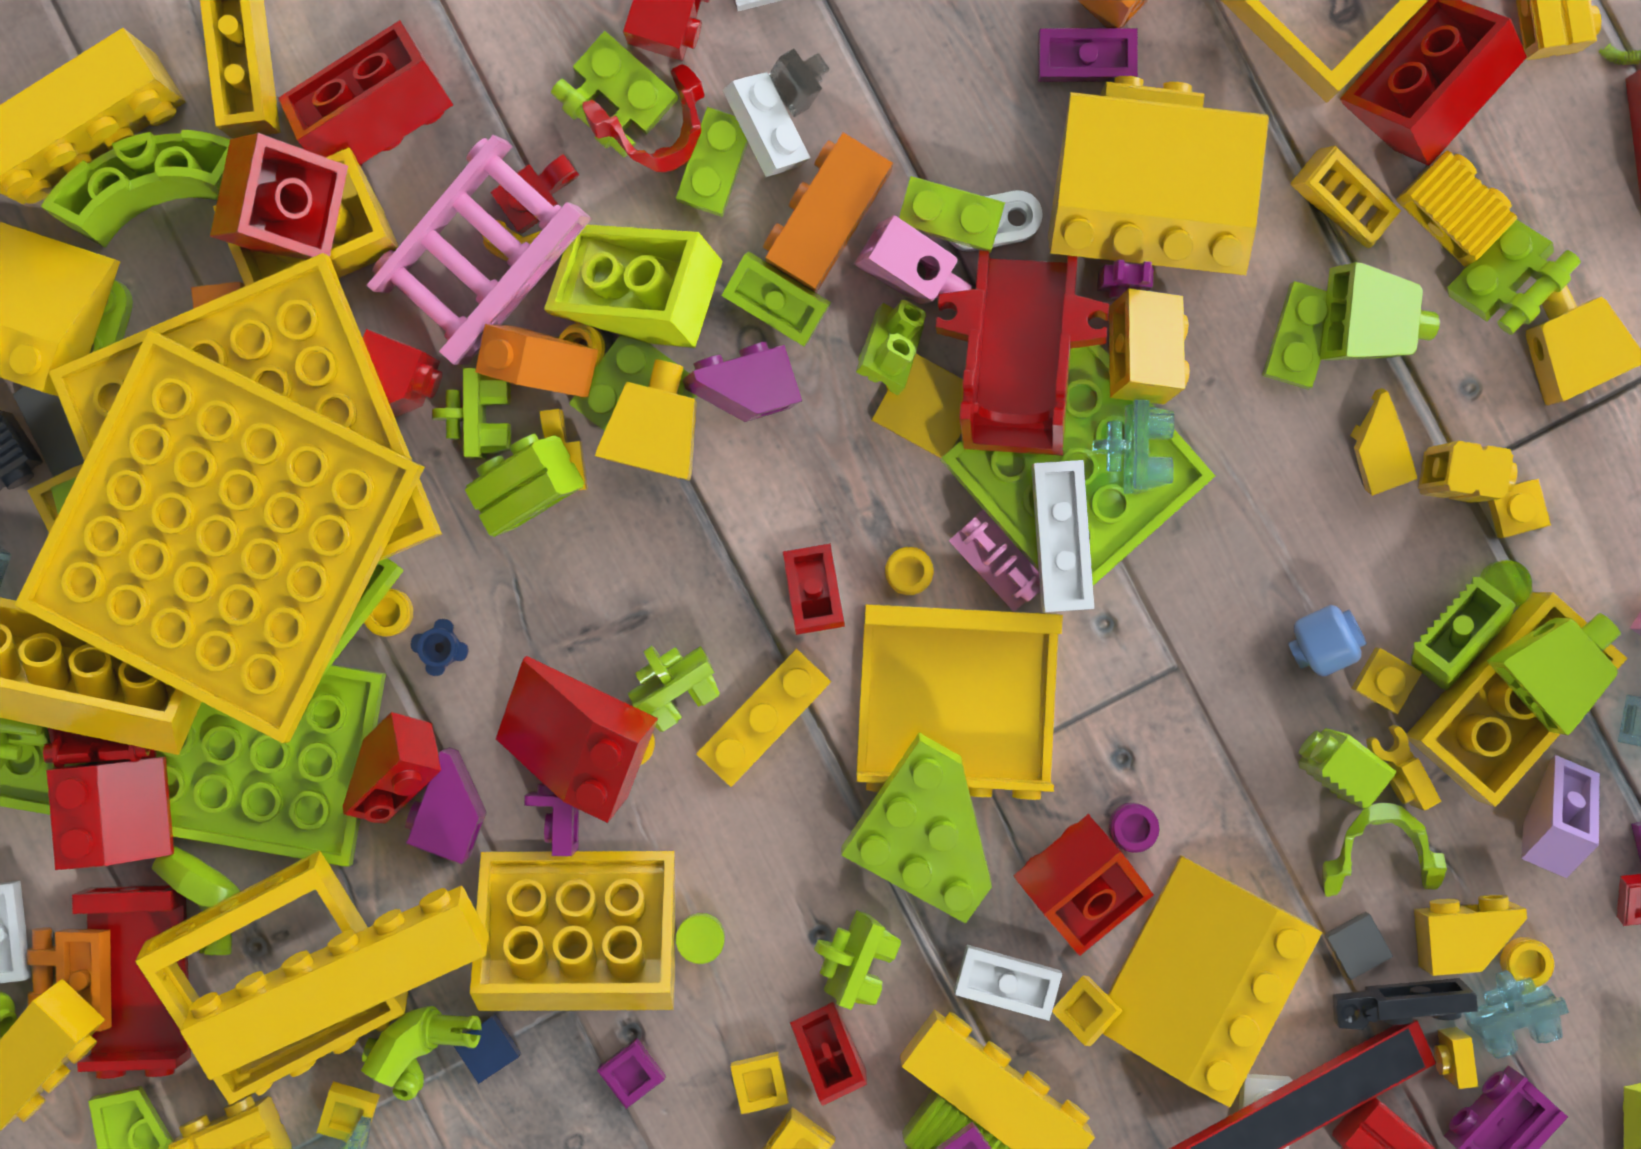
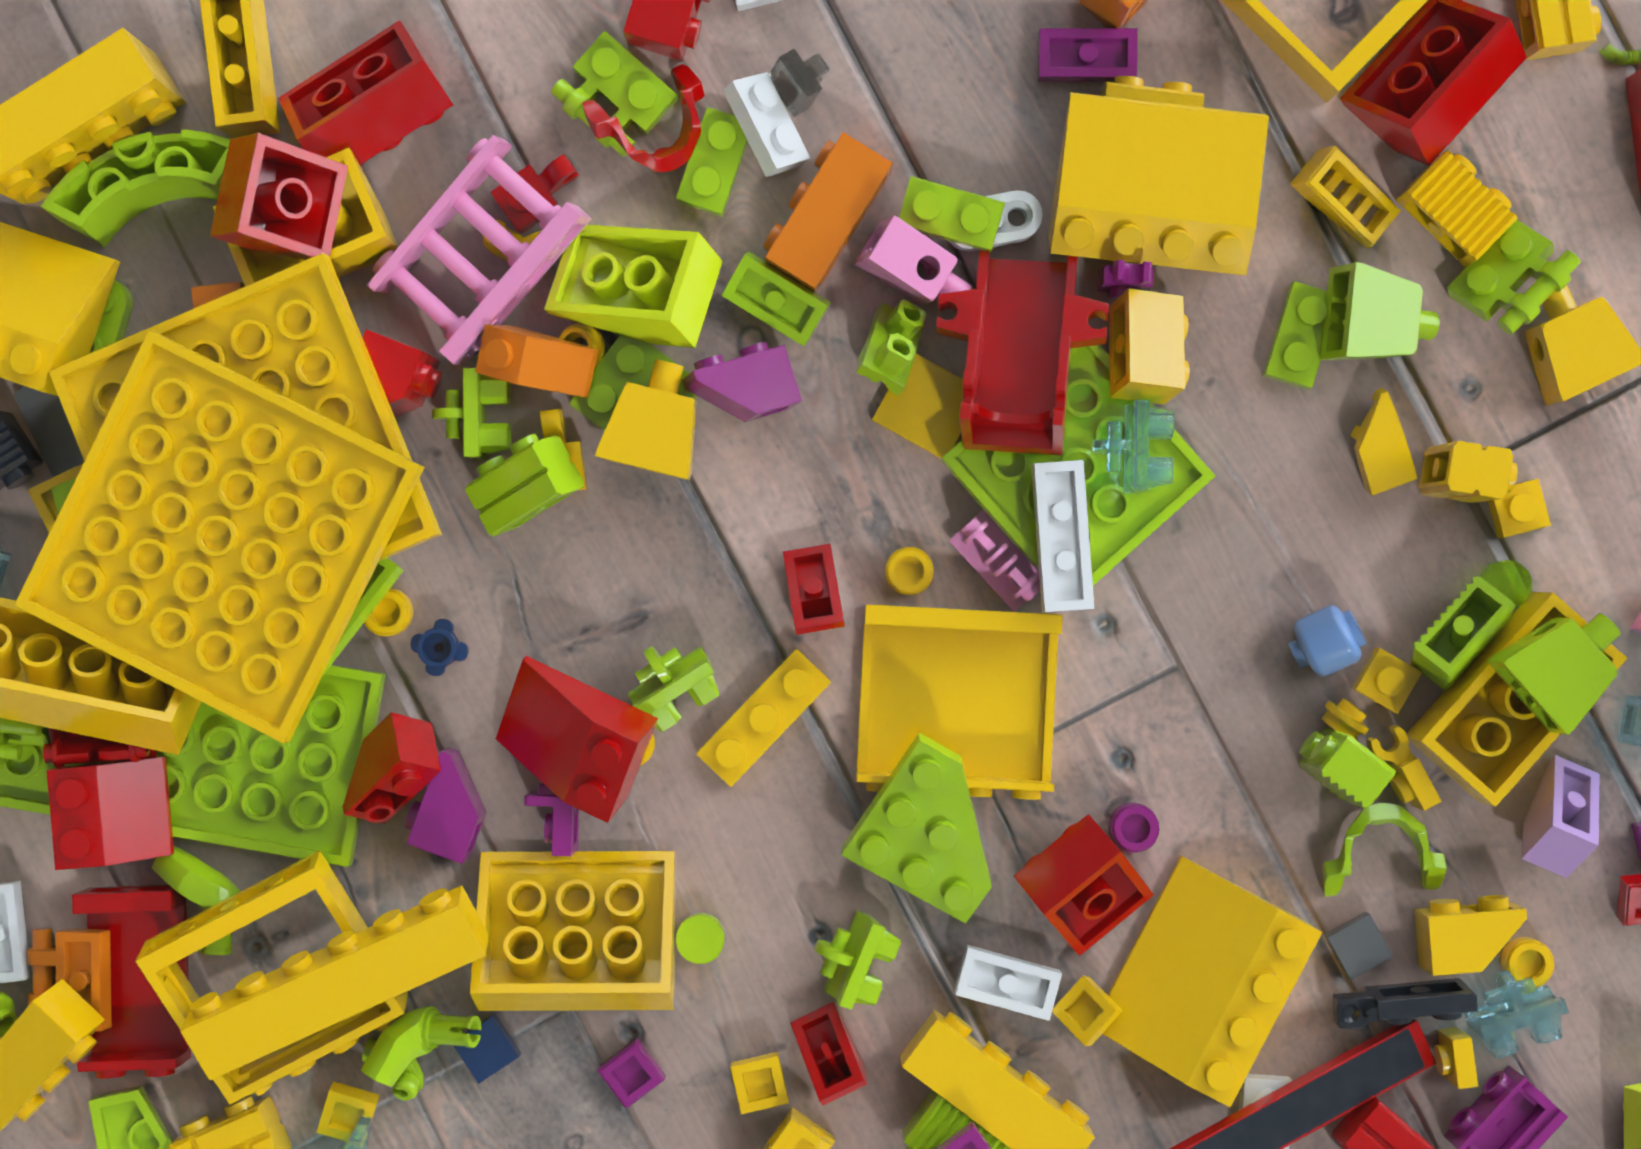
none -> yellow plate [1321,698,1369,739]

